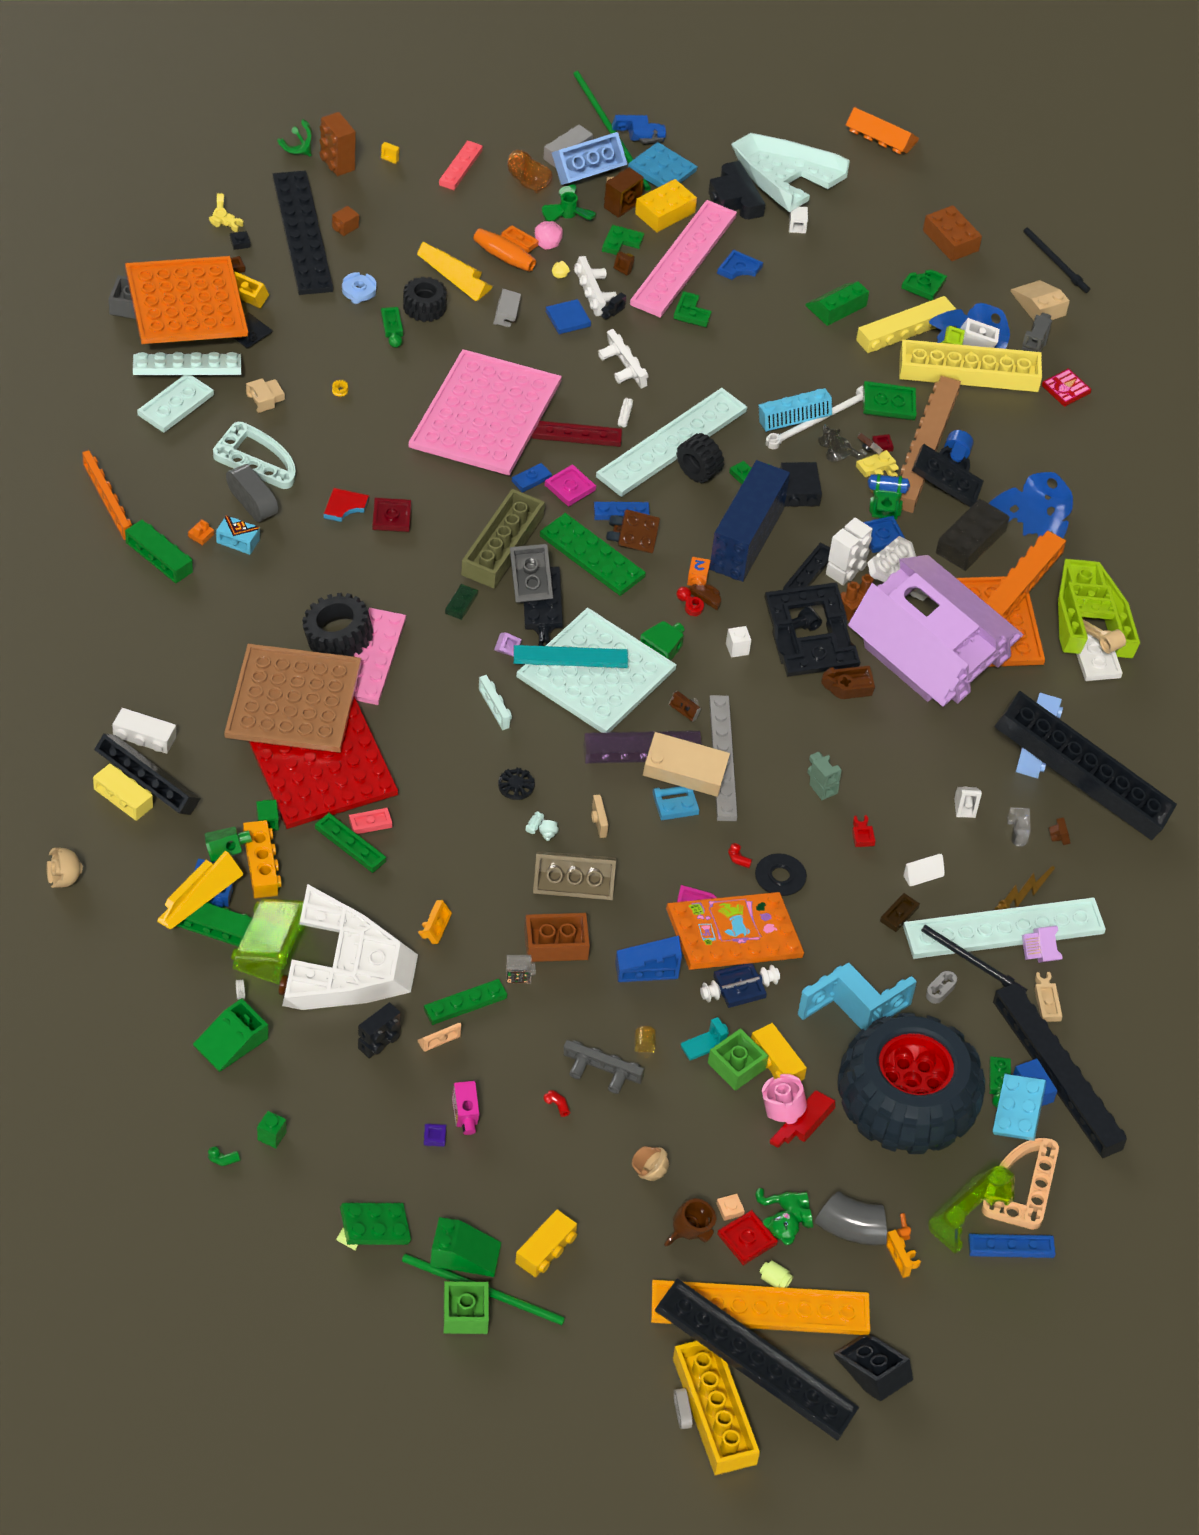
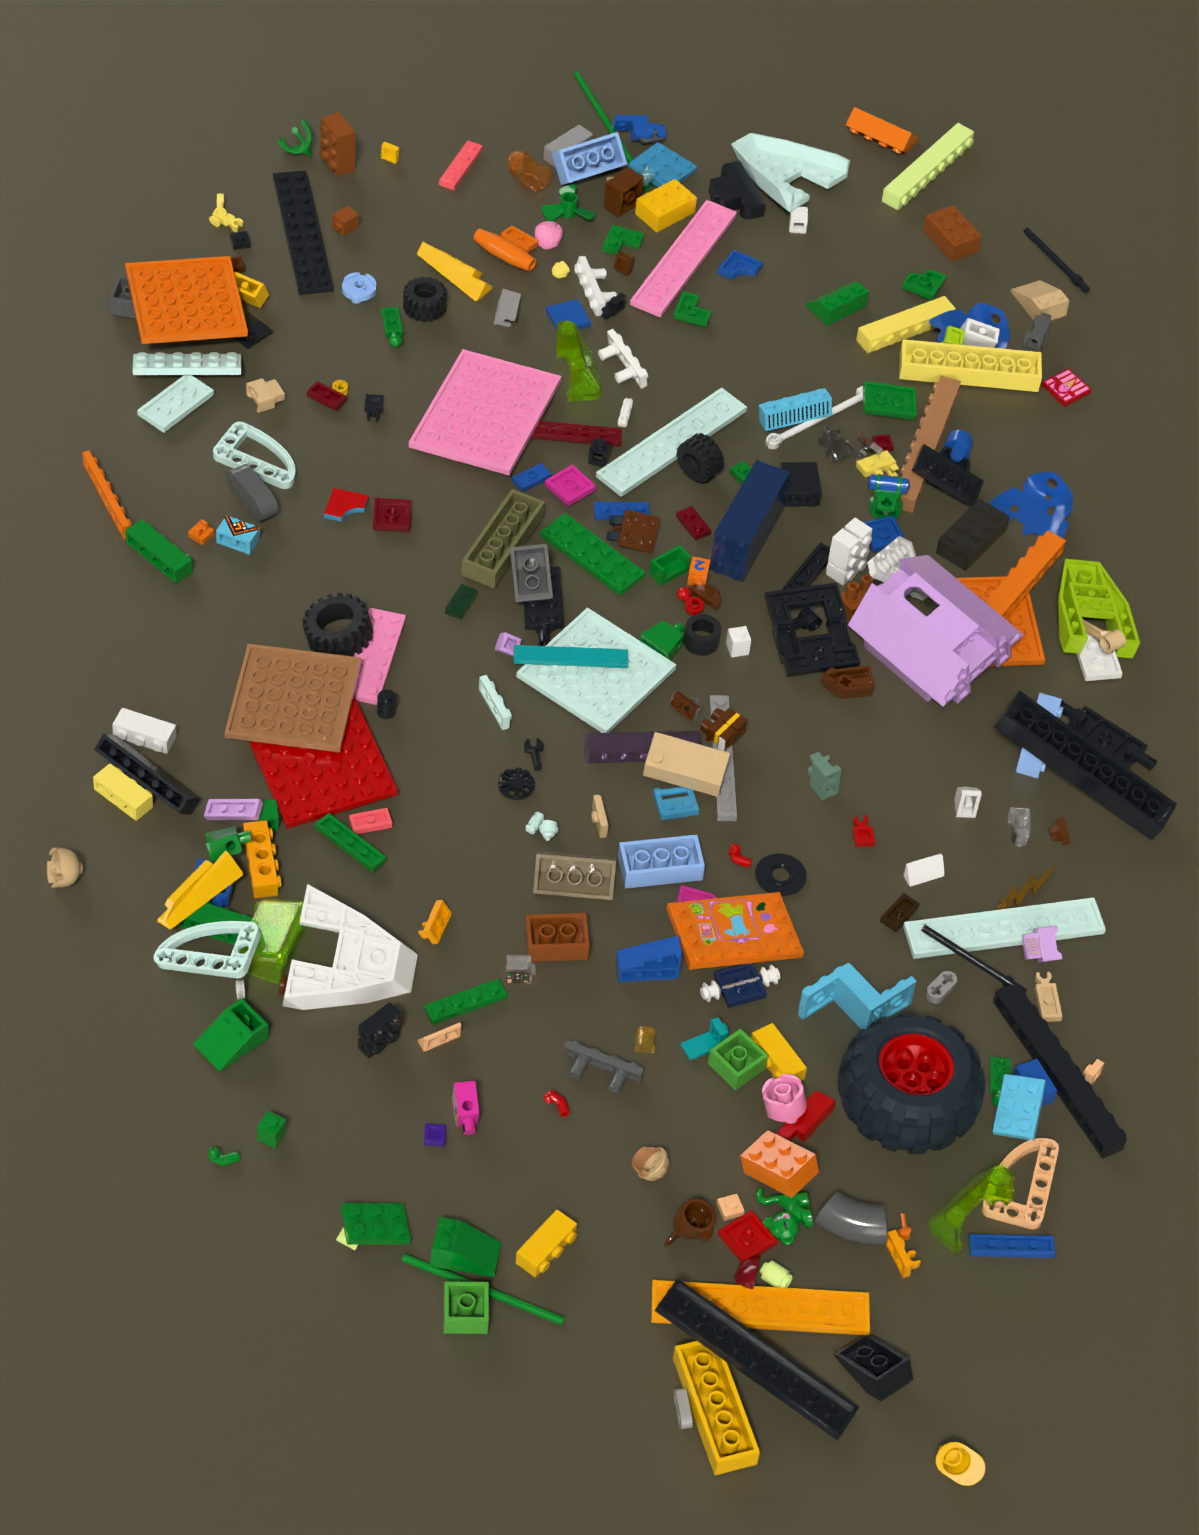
none -> light aqua beam [154,921,261,978]
none -> lavender plate [204,799,263,820]
none -> dark red plate [307,381,347,411]
none -> black plate [364,394,384,422]
none -> black brick [377,690,397,719]
none -> black bar [524,738,544,771]
none -> clear neon green windscreen [555,321,602,402]
none -> black brick [588,438,611,468]
none -> light blue brick [618,835,705,888]
none -> clear light blue cone [639,166,657,186]
none -> green panel [649,545,691,586]
none -> dark red plate [676,506,711,541]
none -> black piece [683,614,721,656]
none -> reddish brown hips [700,708,748,752]
none -> dark red brick [734,1257,760,1290]
none -> orange brick [740,1130,819,1198]
none -> yellowish green brick [882,123,974,210]
none -> yellow piece [936,1442,985,1485]
none -> black plate [1060,700,1158,770]
none -> light nougat plate [1083,1059,1104,1086]

